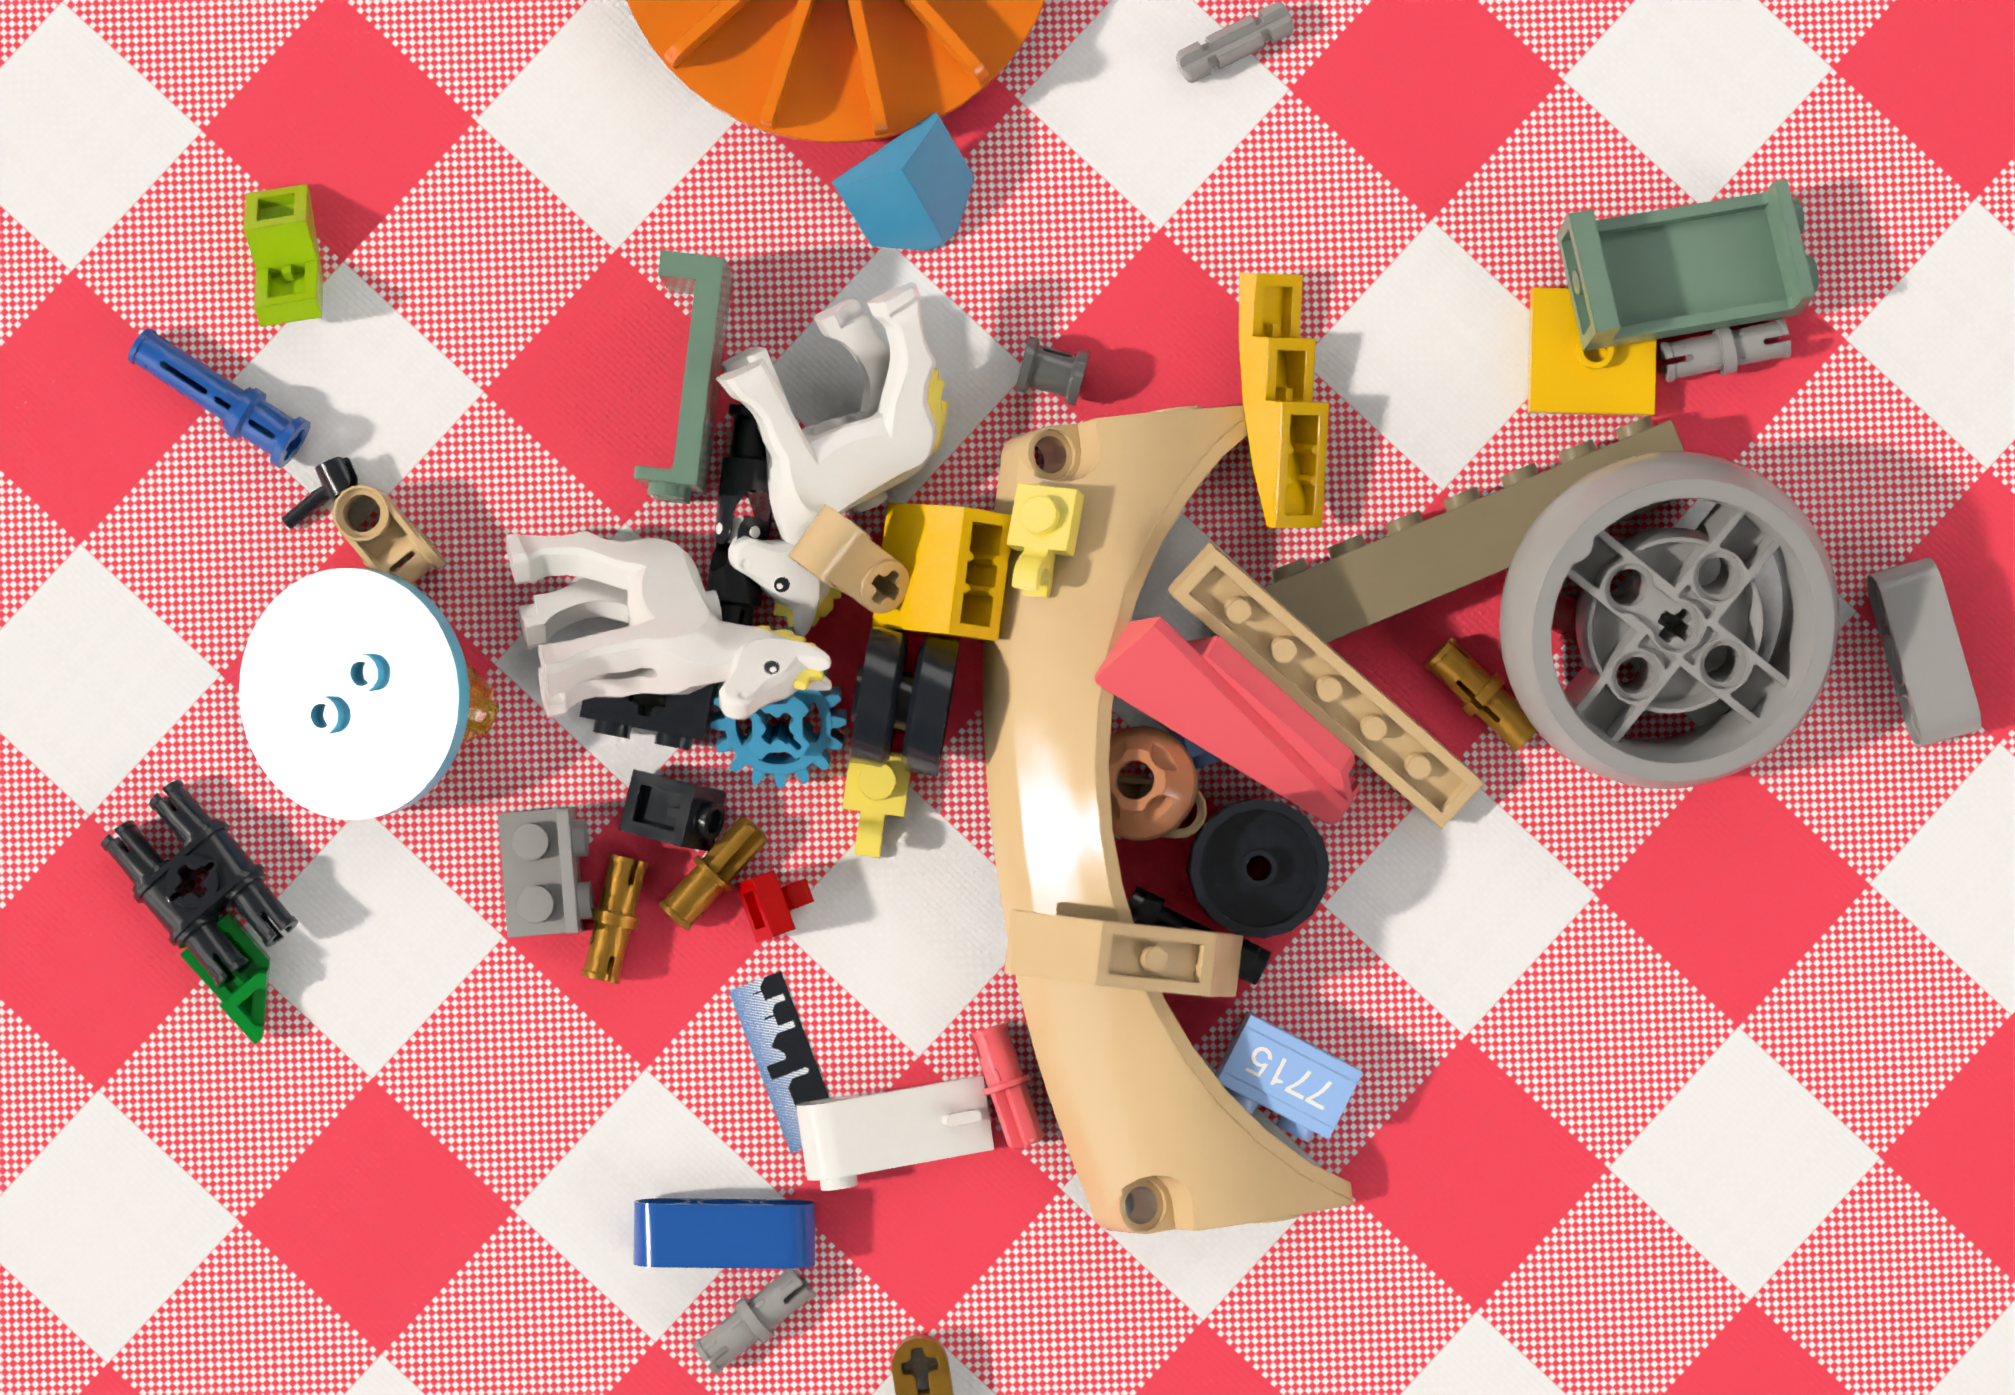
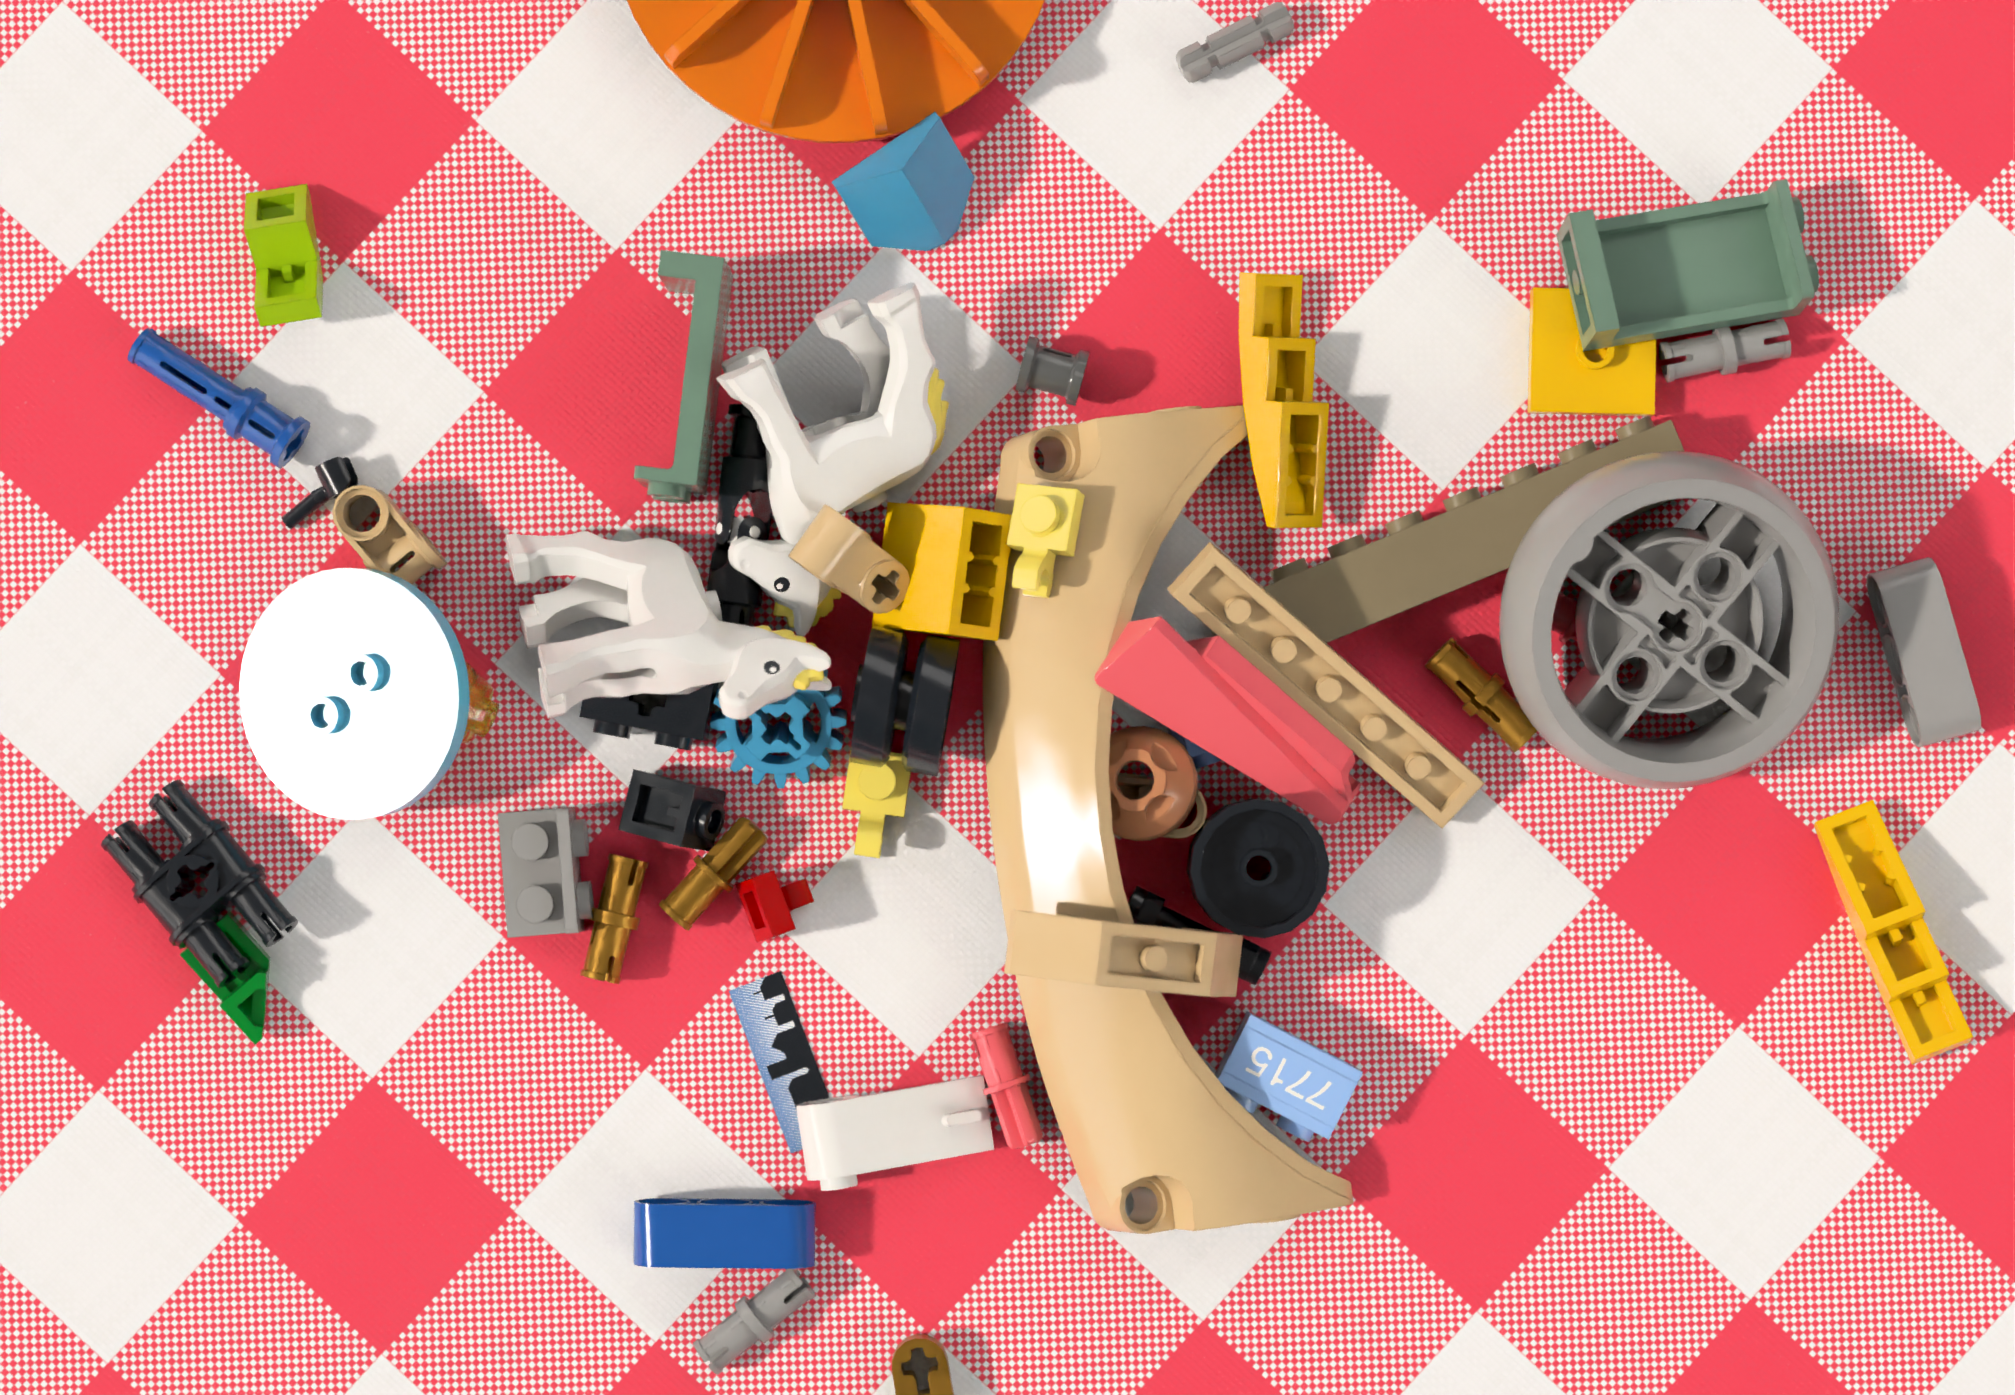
none -> yellow slope [1814,800,1973,1065]

